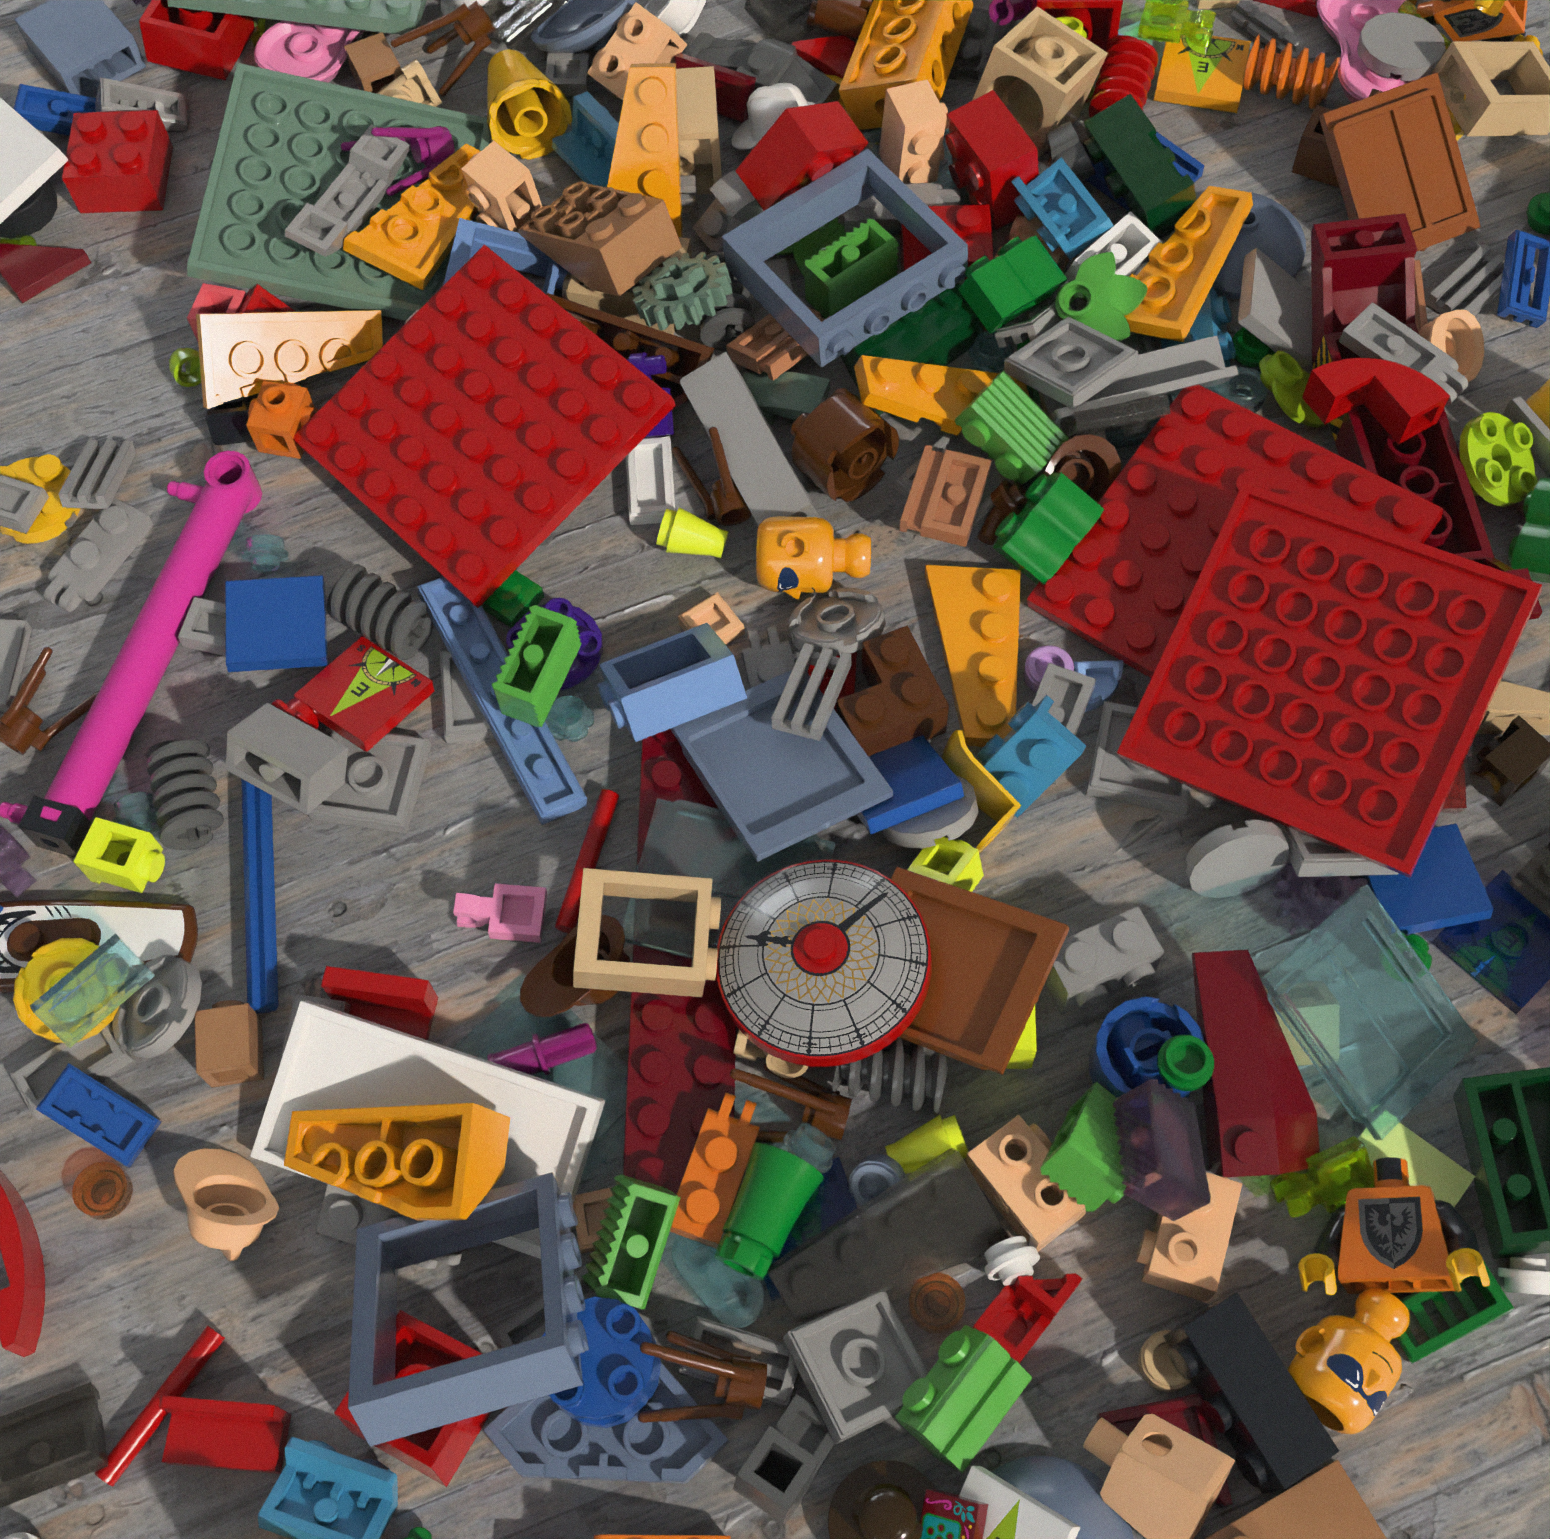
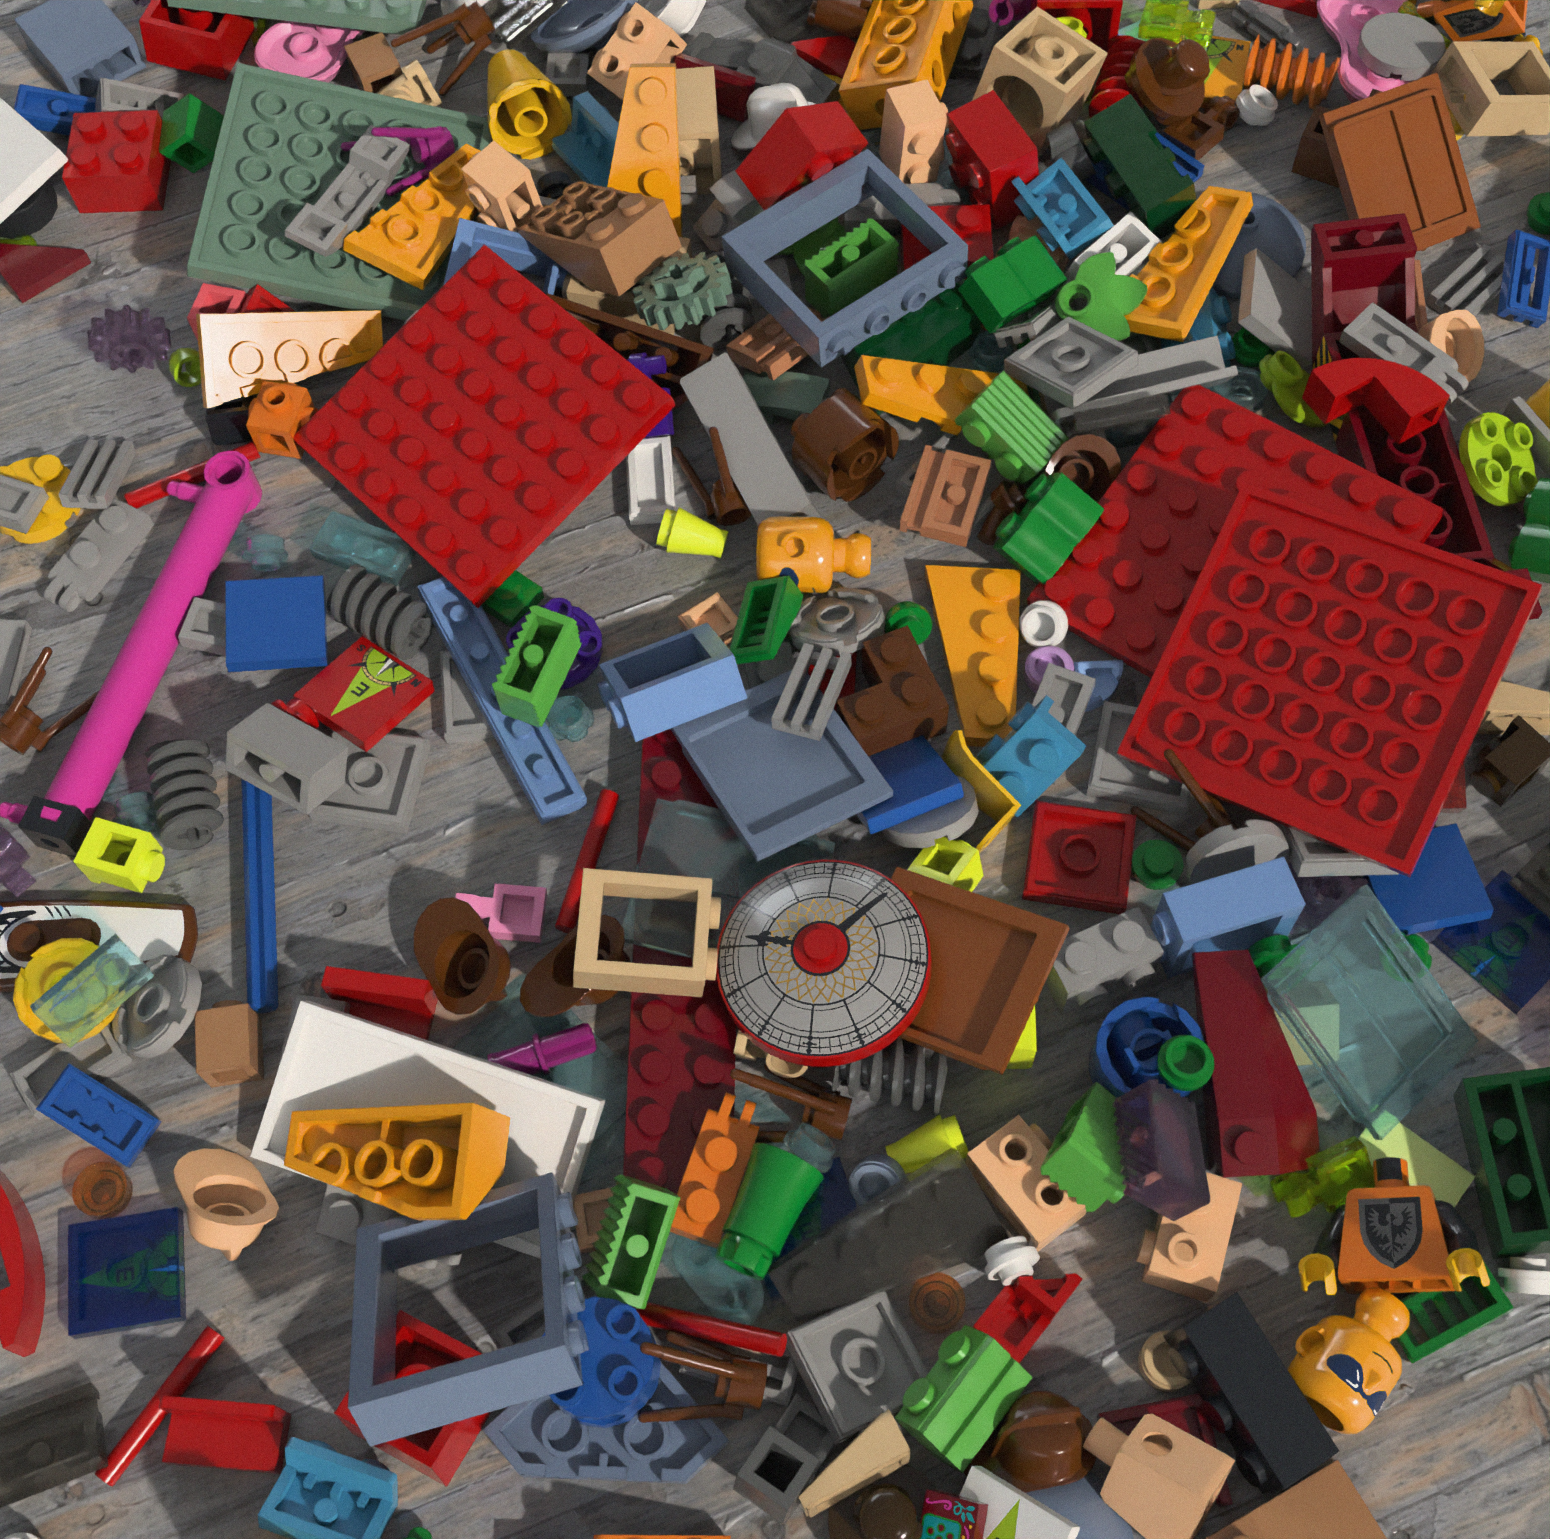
none -> clear blue tile [68,1207,186,1339]
none -> clear purple gear [87,305,172,373]
none -> red bar [124,441,261,509]
none -> green brick [159,93,224,173]
none -> clear light blue plate [309,511,416,587]
none -> reddish brown piece [413,897,511,1015]
none -> black plate [537,171,574,200]
none -> red bar [633,1302,787,1357]
none -> green slope [730,575,803,664]
none -> tan slope [798,1409,910,1518]
none -> green plate [884,601,932,645]
none -> reddish brown piece [964,1391,1097,1493]
none -> white plate [1019,600,1068,648]
none -> red tile [1022,800,1137,914]
none -> reddish brown plate [1125,38,1210,125]
none -> reddish brown plant [1130,749,1239,852]
none -> green plate [1131,839,1184,890]
none -> medium blue window [1150,857,1306,978]
none -> reddish brown plate [1163,96,1240,160]
none -> white plate [1236,85,1278,126]
none -> green plate [1248,935,1303,981]

